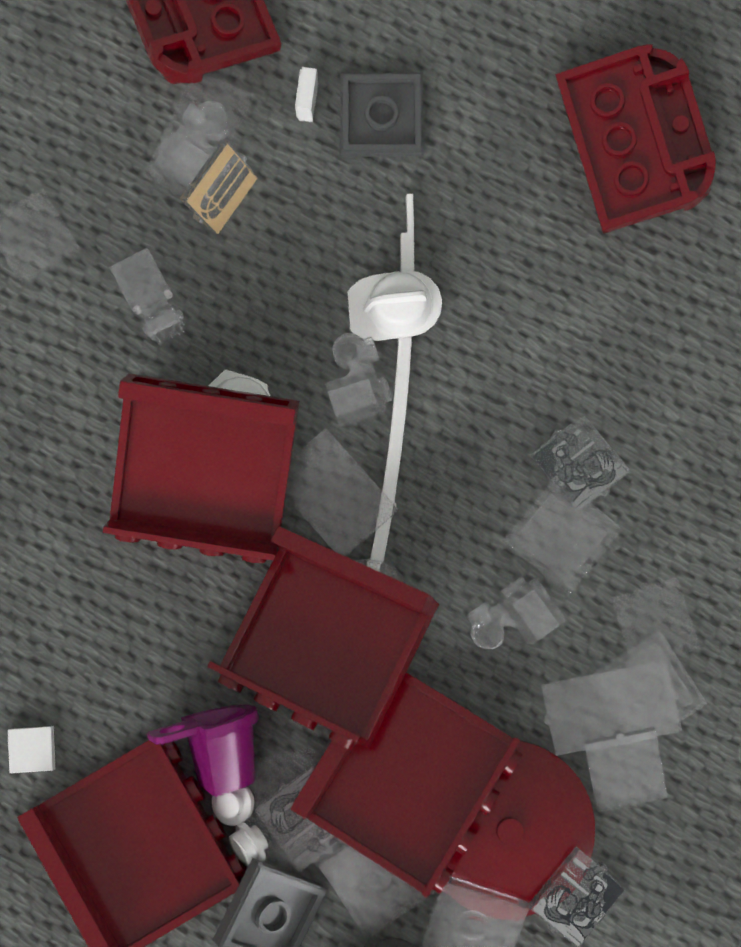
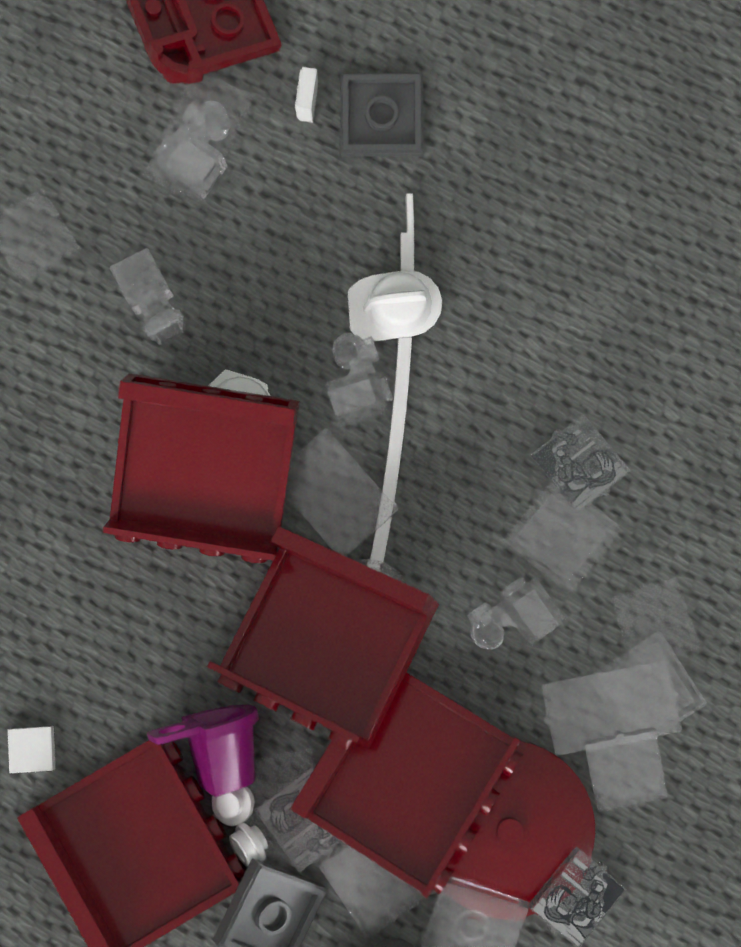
piece [179,138,259,236] -> none
dark red plate [555,44,716,234] -> none

